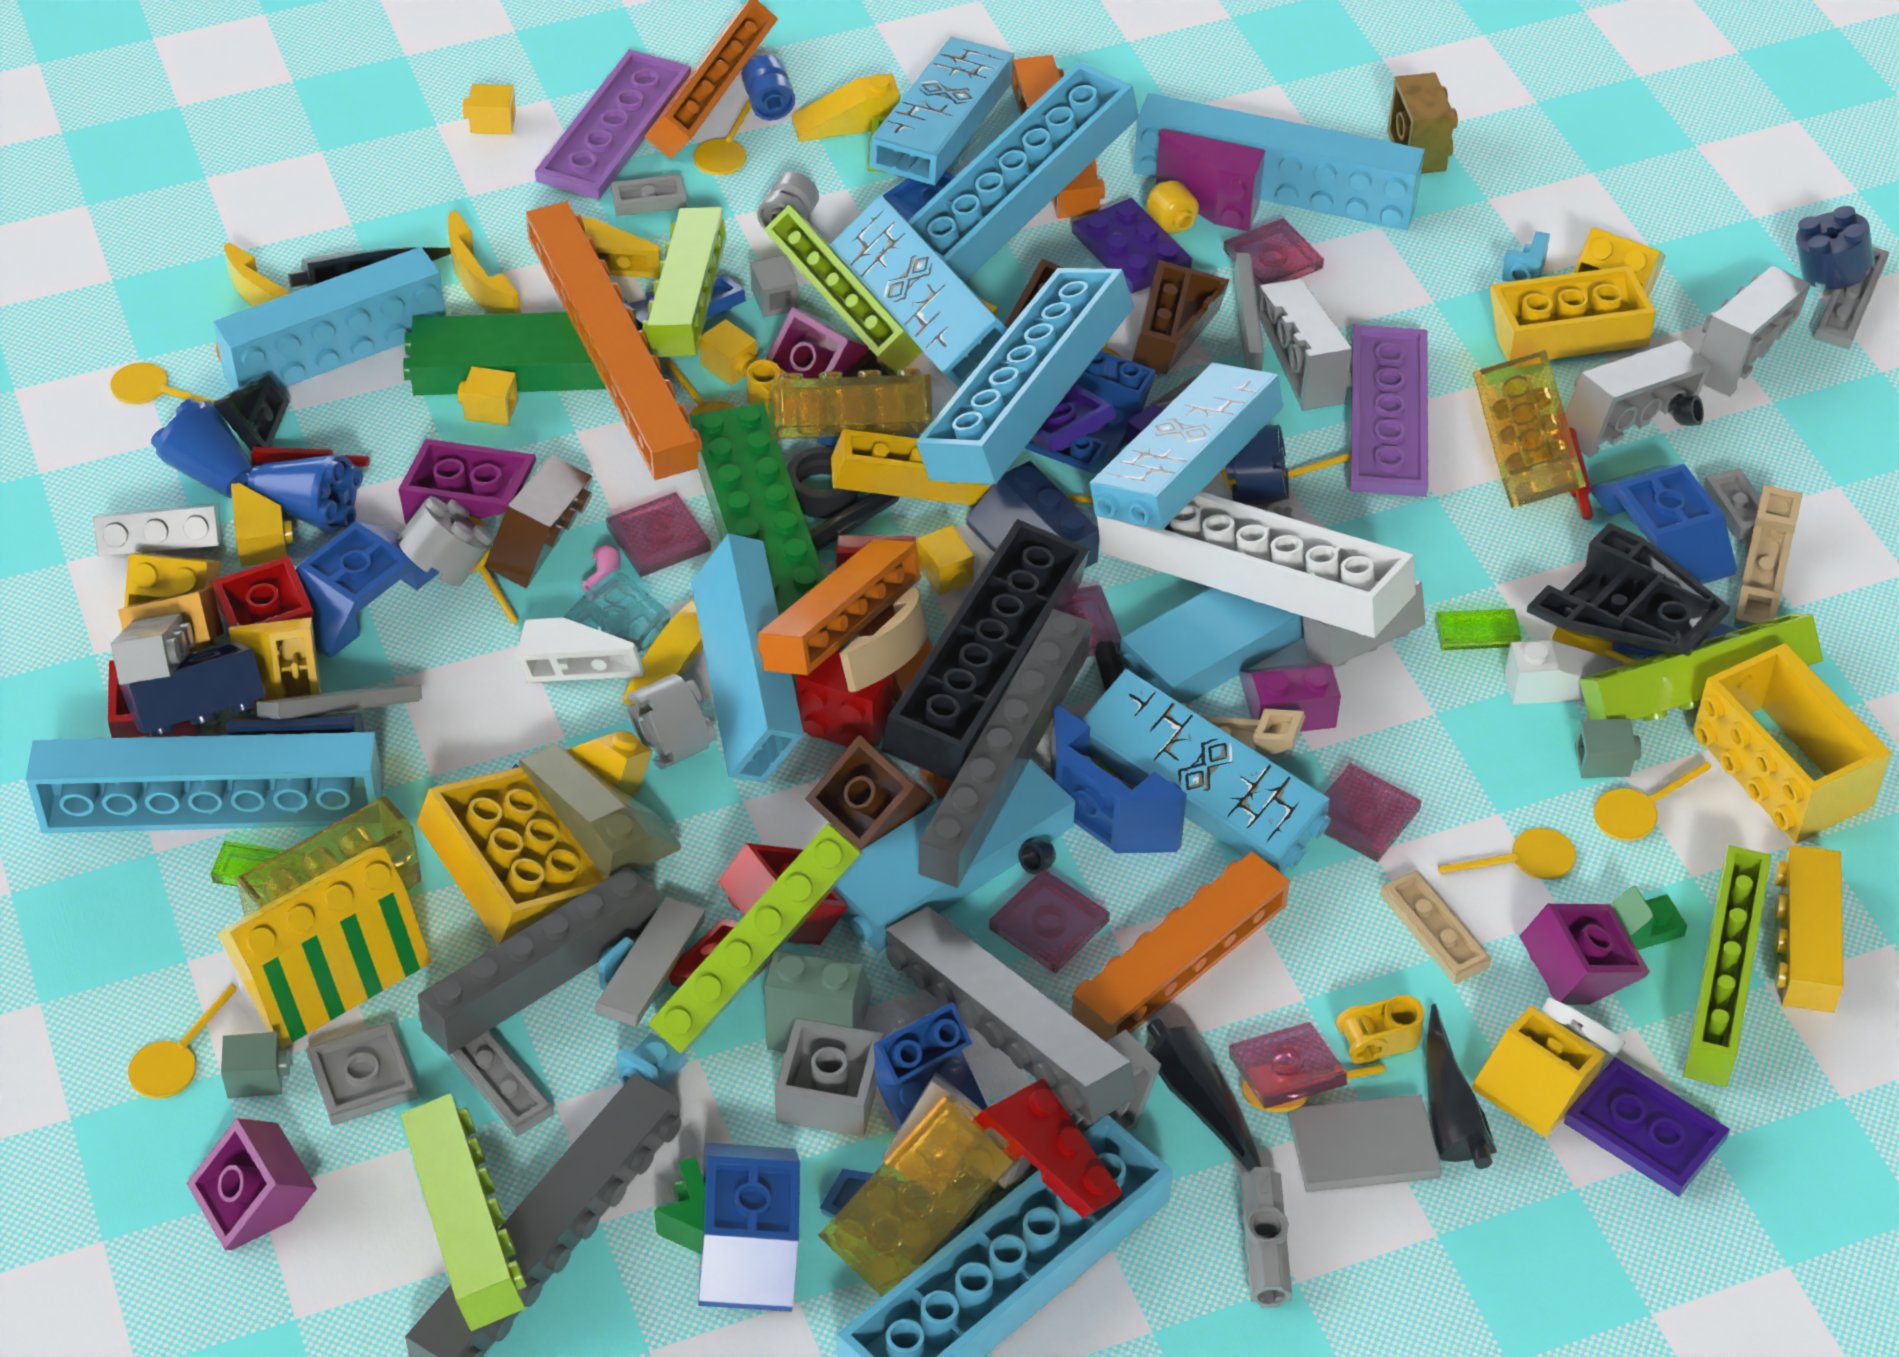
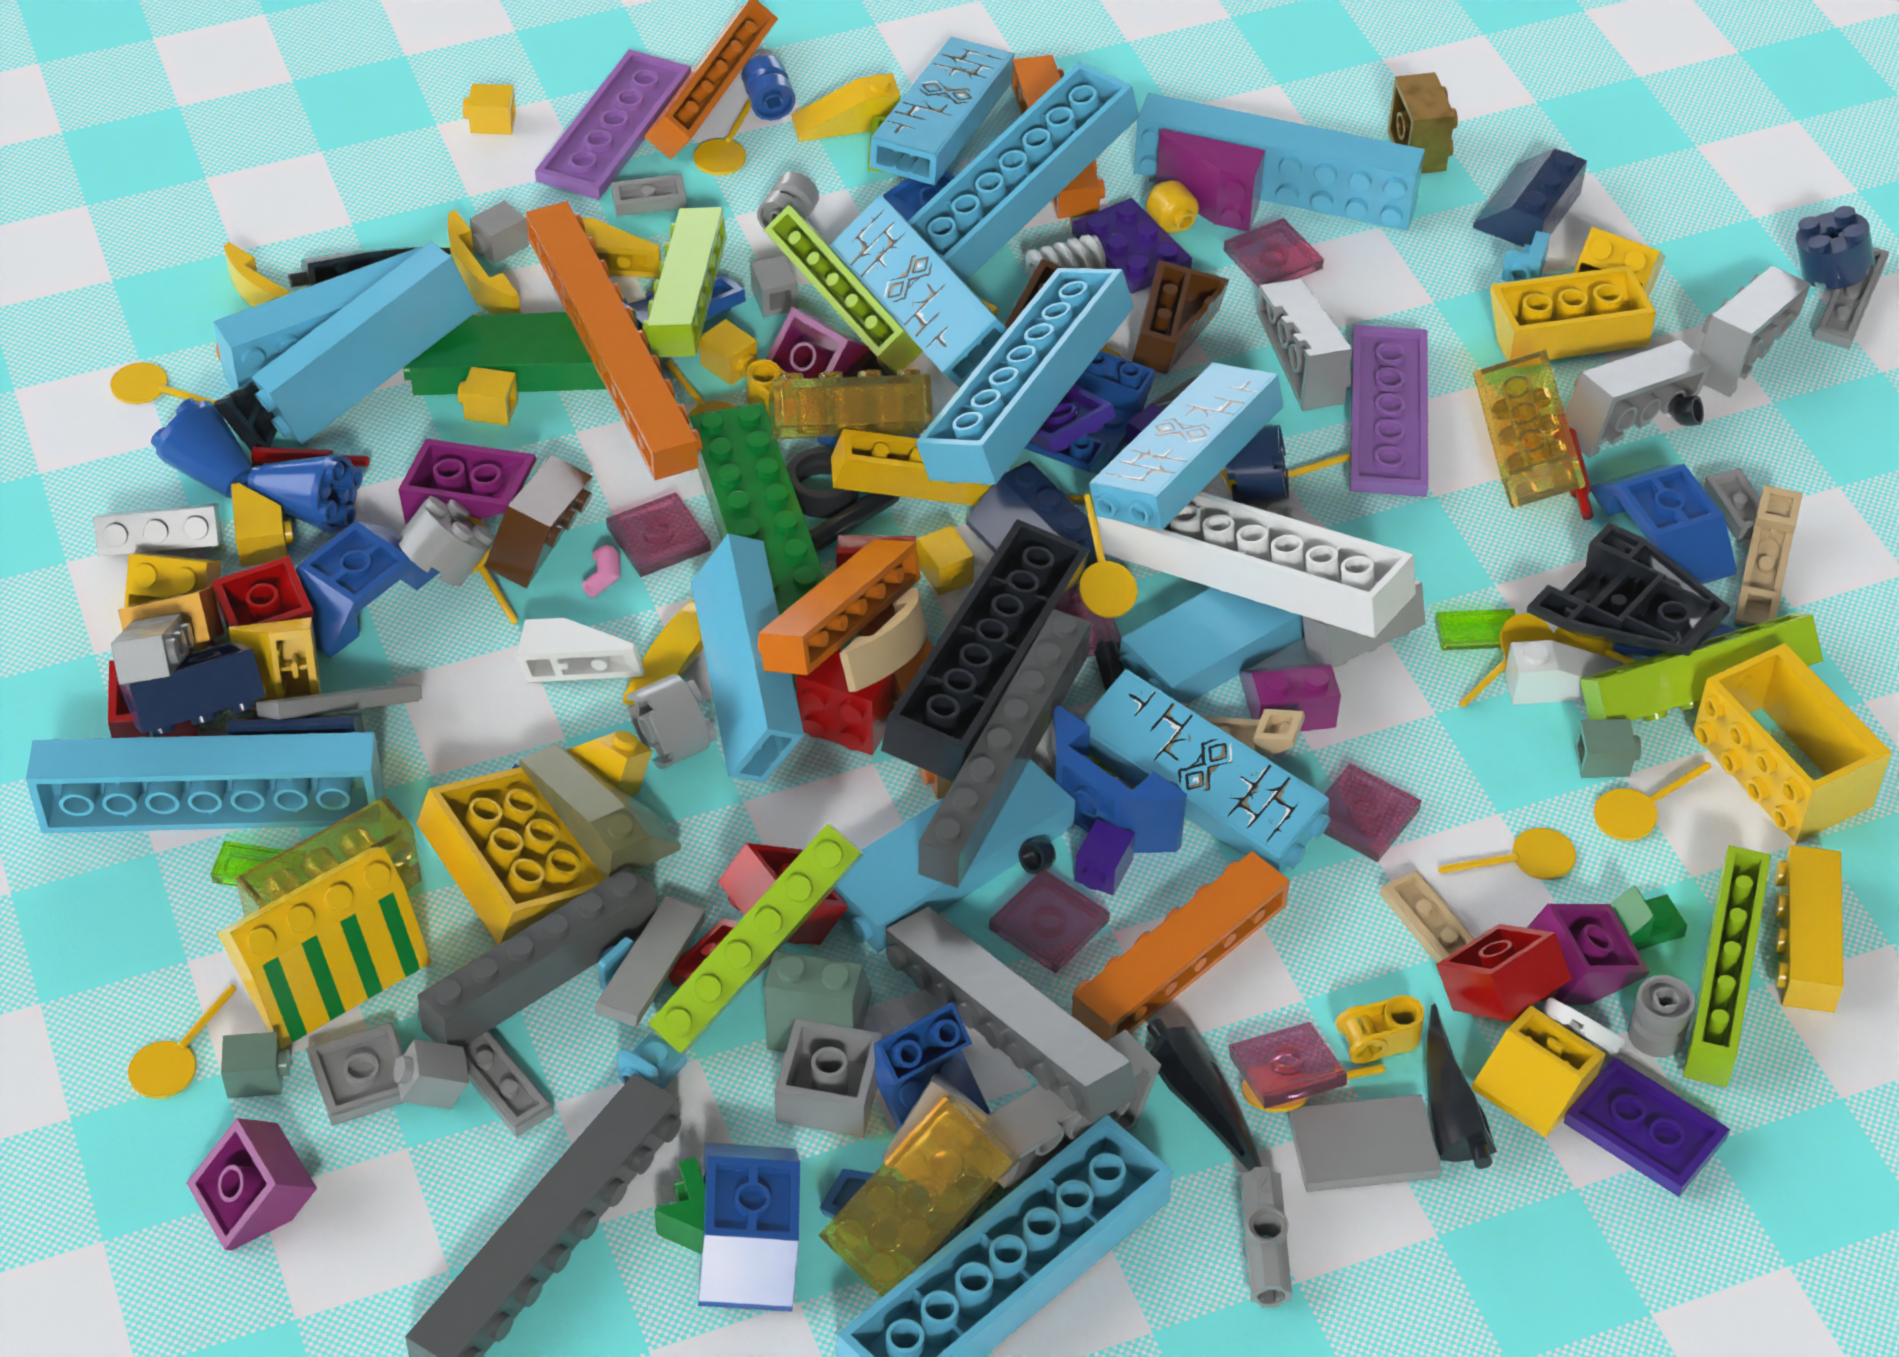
lime brick [400,1093,527,1331] -> none
clear light blue slope [564,569,670,653] -> none
reddish brown brick [805,735,934,850] -> none
red wing [973,1078,1123,1219] -> none
light grey tile [1234,253,1264,371] -> none
none -> medium azure brick [251,241,479,445]
none -> light grey brick [394,1039,469,1109]
none -> light grey brick [470,200,529,264]
none -> white piece [1025,235,1106,280]
none -> dark purple brick [1074,819,1135,895]
none -> yellow piece [1079,493,1138,618]
none -> red brick [1436,924,1572,1022]
none -> yellow piece [1459,613,1556,707]
none -> dark blue slope [1473,149,1588,247]
none -> light grey wheel [1627,975,1696,1057]

